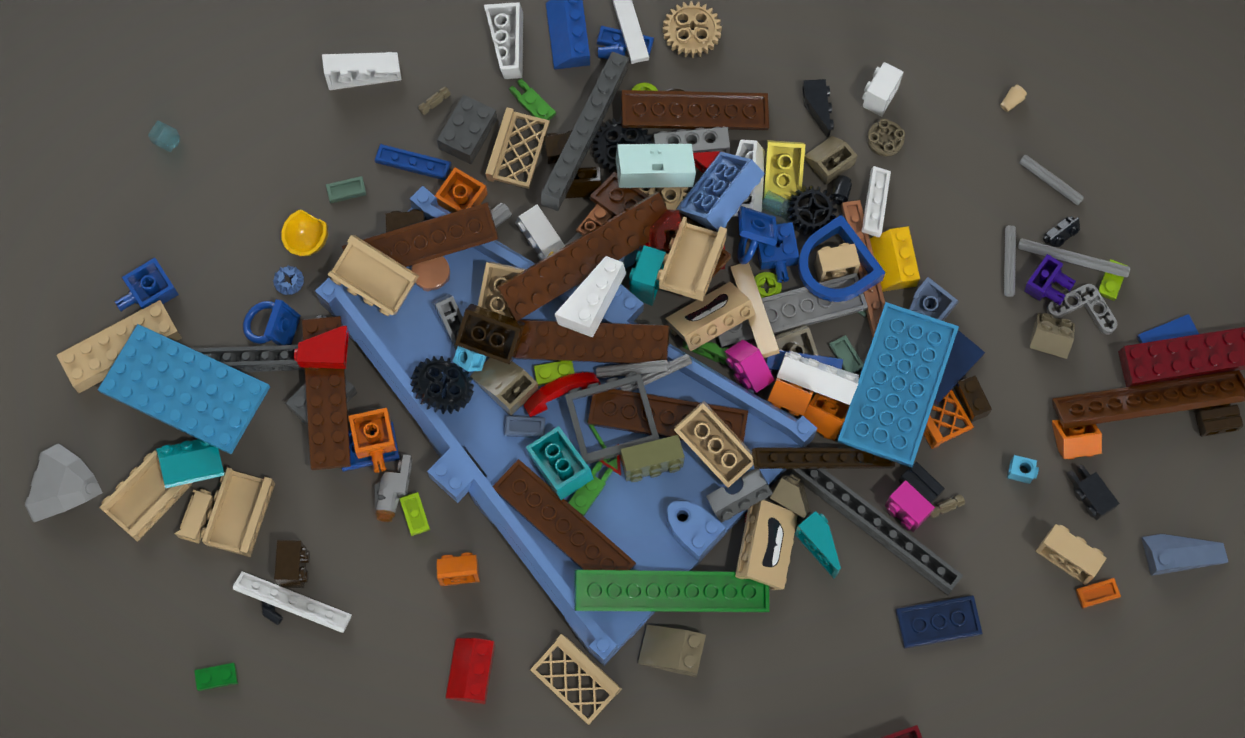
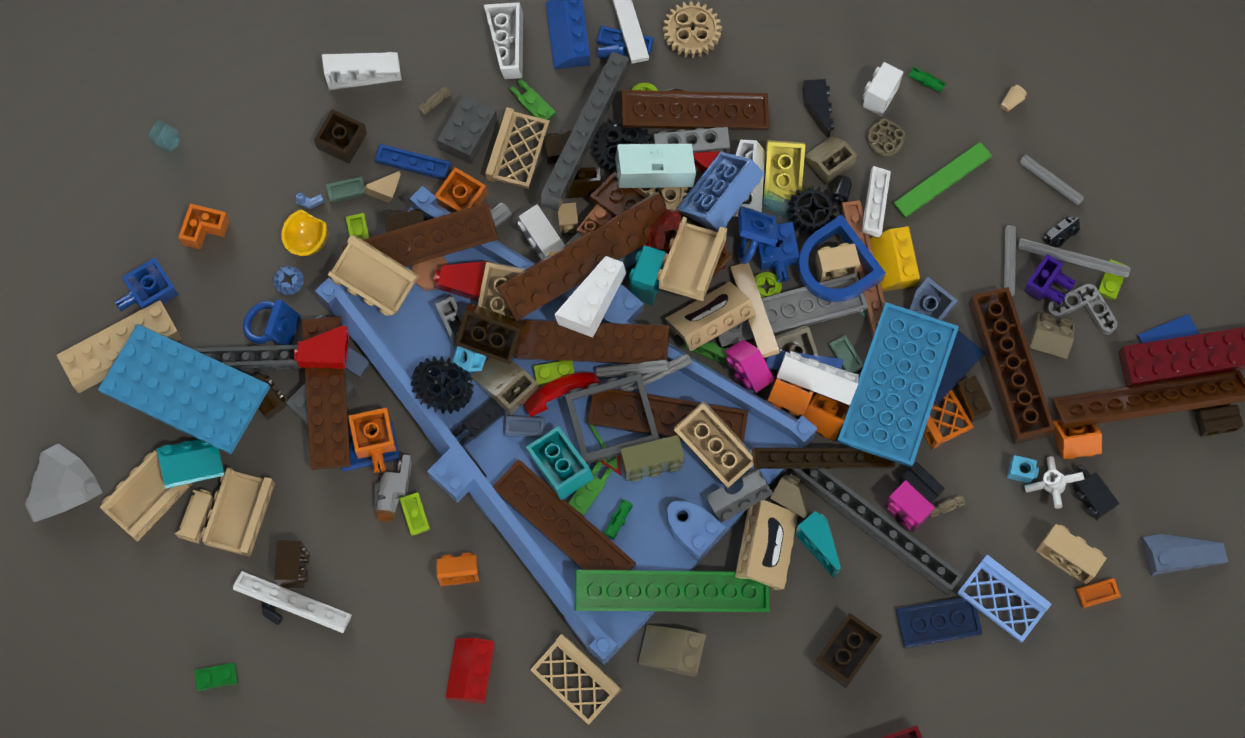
none -> orange brick [178,204,230,250]
none -> dark brown brick [254,373,286,420]
none -> medium blue arm [295,193,325,209]
none -> dark brown brick [314,109,367,164]
none -> lime plate [346,213,370,240]
none -> sand blue tile [346,347,371,378]
none -> tan slope [363,171,401,203]
none -> red slope [433,261,490,302]
none -> black hinge [452,398,505,446]
none -> tan brick [558,202,578,233]
none -> green pin [603,499,633,540]
none -> dark brown brick [813,612,882,688]
none -> bright green tile [893,142,992,219]
none -> green pin [908,66,946,93]
none -> light blue fence [957,555,1051,643]
none -> reddish brown brick [968,287,1055,444]
none -> white bar [1024,456,1084,509]

